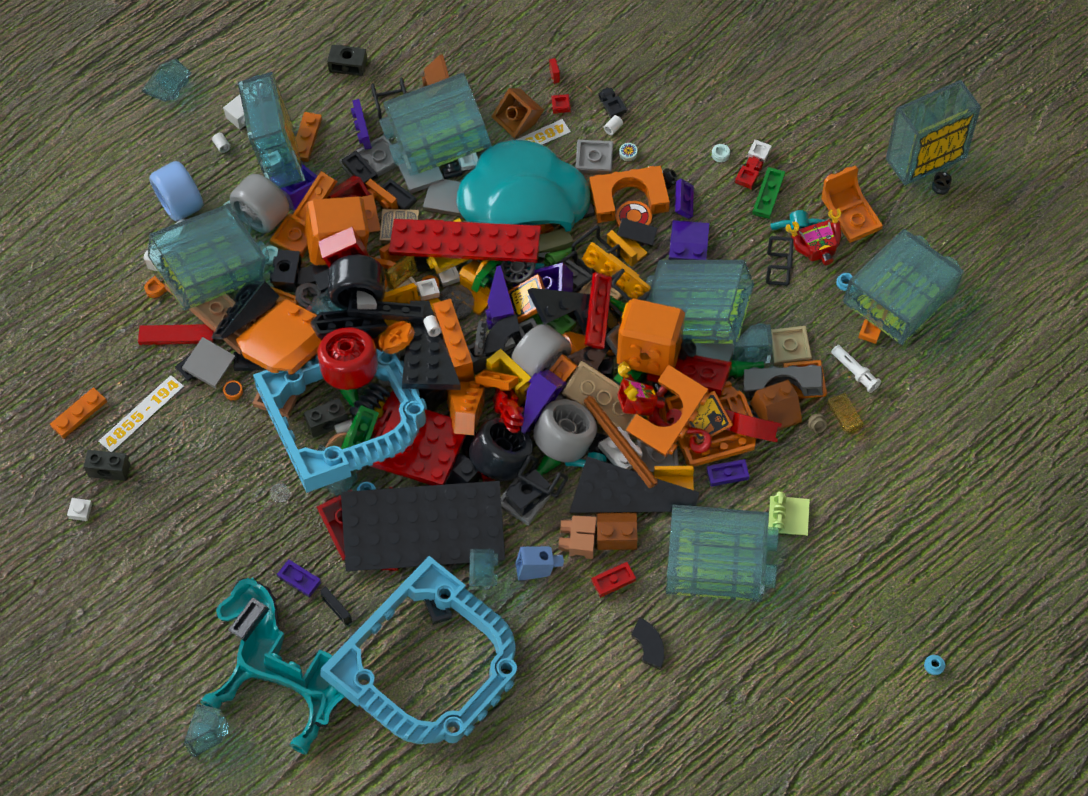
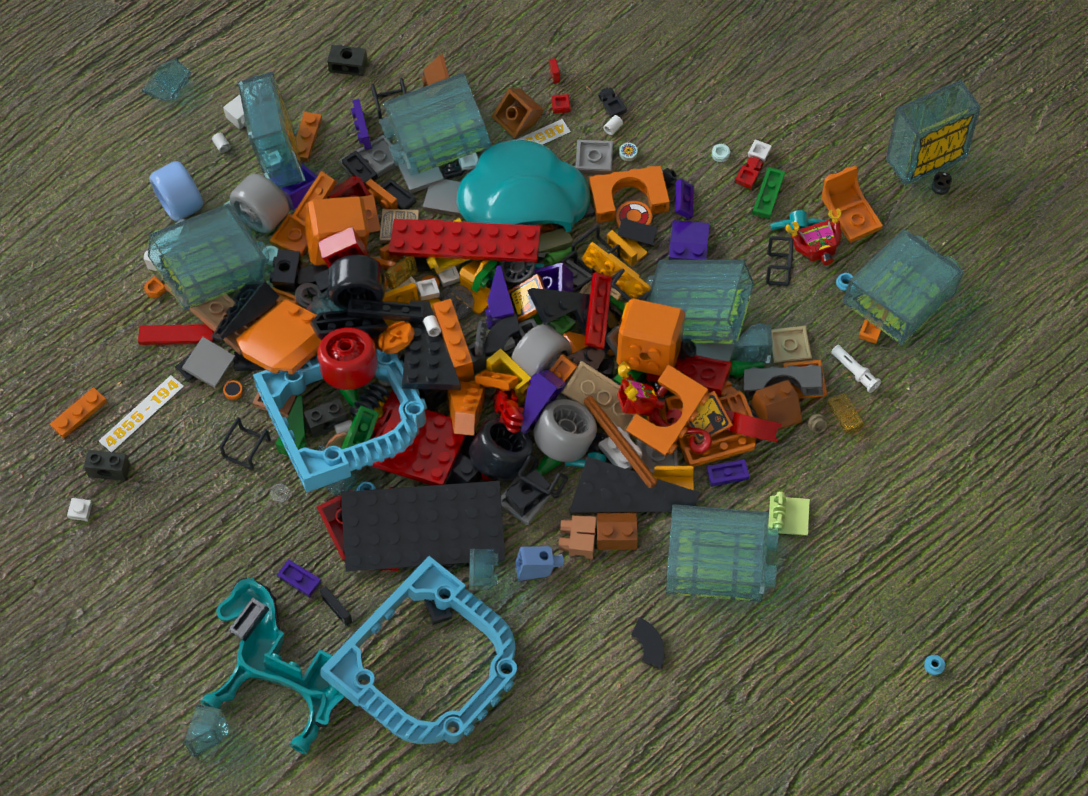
light grey tile [357,291,377,309] -> none
red plate [591,562,636,598] -> none
none -> black piece [220,417,271,470]
none -> green slope [276,395,308,456]

